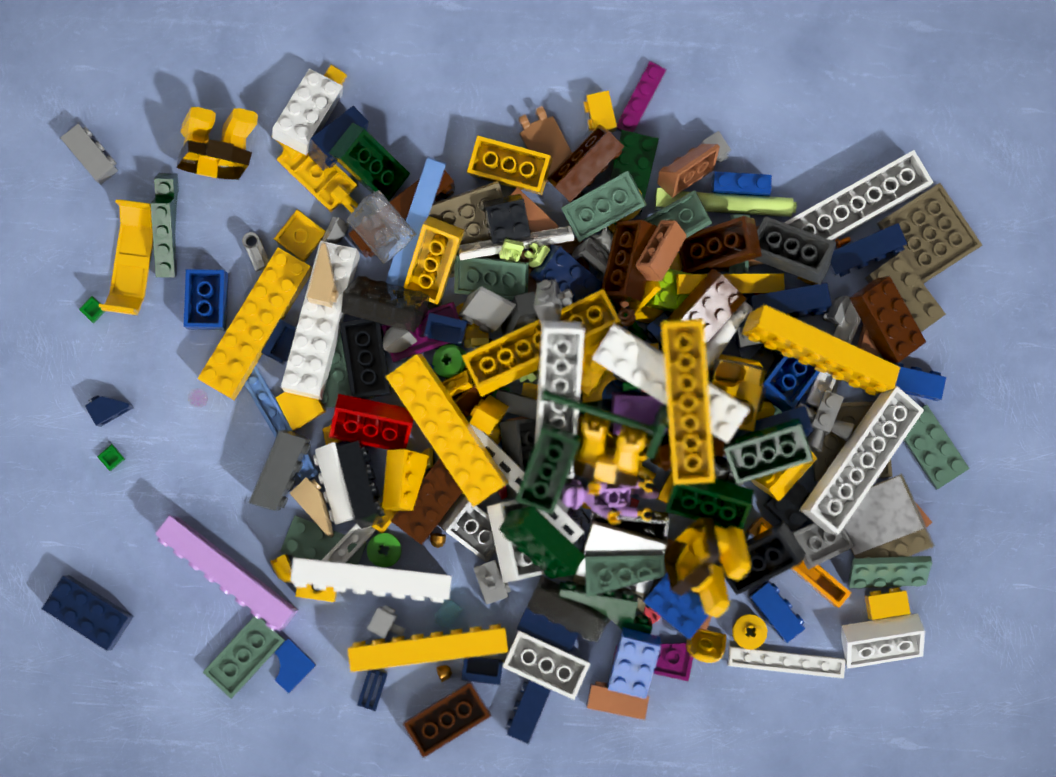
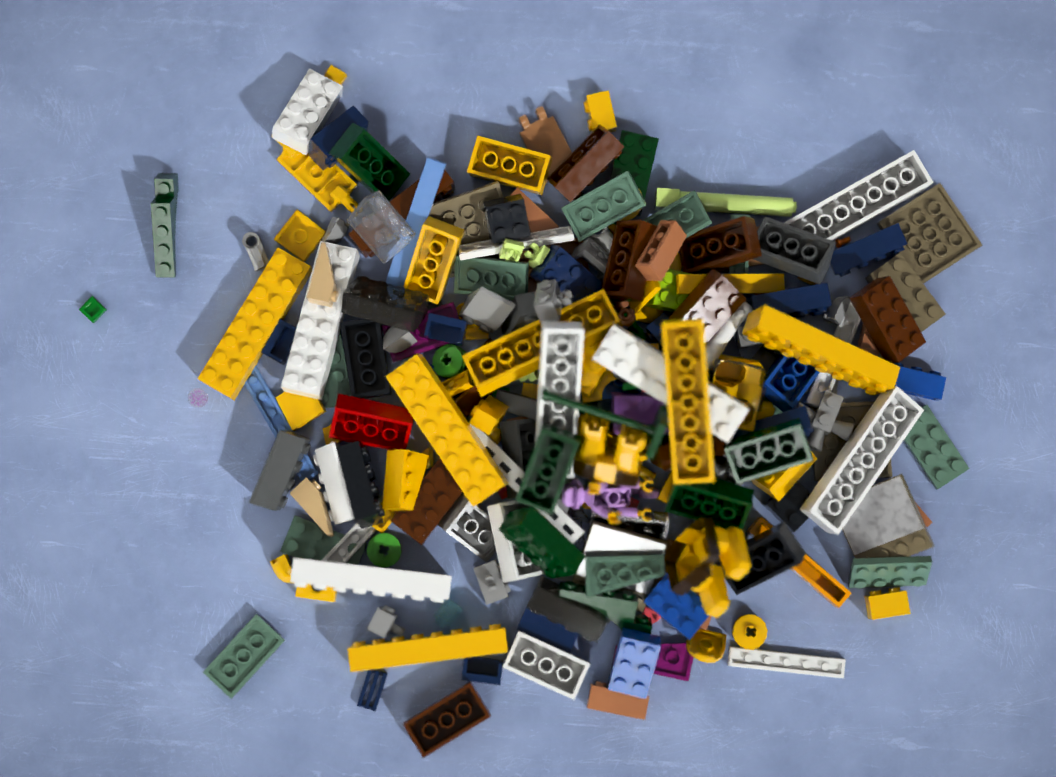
dark blue brick [41,575,134,651] -> none
light grey brick [61,124,118,185] -> none
dark blue slope [85,395,134,427] -> none
green tile [97,444,125,471] -> none
yellow windscreen [99,199,153,316] -> none
lavender brick [155,515,298,631] -> none
yellow piece [176,107,258,180] -> none
blue brick [184,269,228,330] -> none
blue tile [275,638,316,694] -> none
pearl gold hinge [430,533,446,548] -> none
pearl gold hinge [436,665,452,682] -> none
light yellow tile [464,338,489,348] -> none
dark blue brick [505,680,551,744] -> none
magenta plate [616,61,666,133] -> none
nougat slope [657,144,720,198] -> none
light grey brick [701,131,731,163] -> none
blue brick [711,171,772,196] -> none
blue brick [748,582,806,643] -> none
light grey tile [793,522,854,570] -> none
white slope [841,613,925,669] -> none

